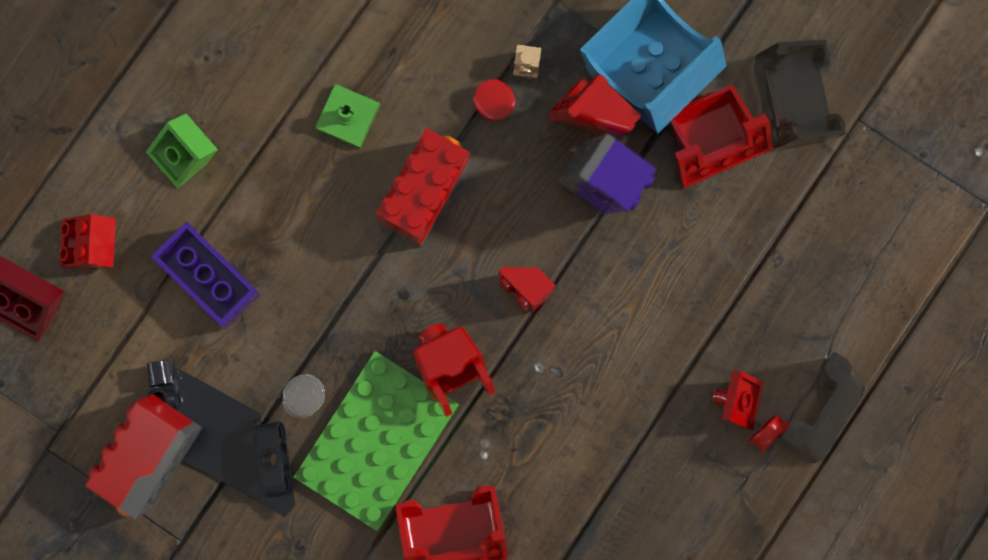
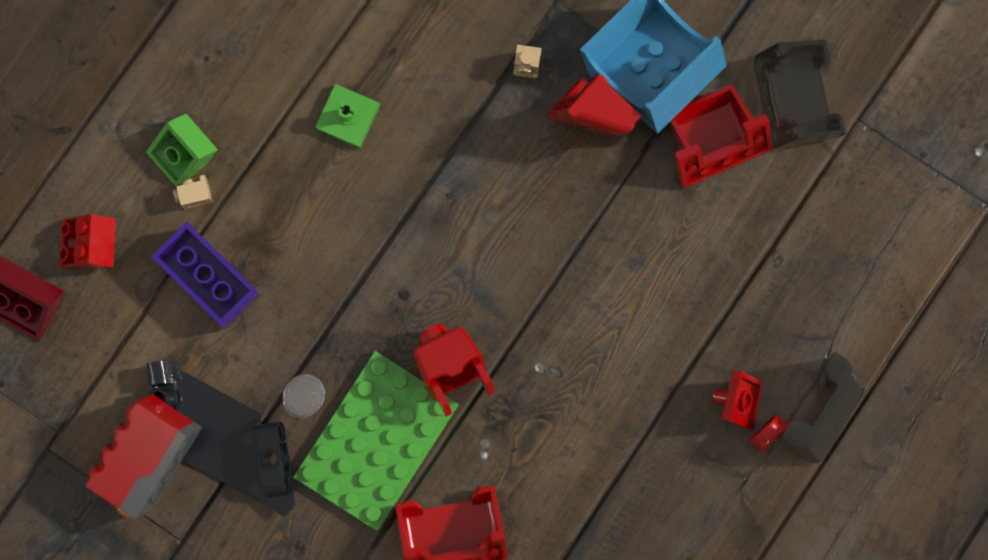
red piece [376,128,470,247] -> none
red piece [473,79,515,120] -> none
red slope [498,267,555,313] -> none
dark purple piece [557,133,656,215] -> none
none -> tan brick [173,175,213,210]

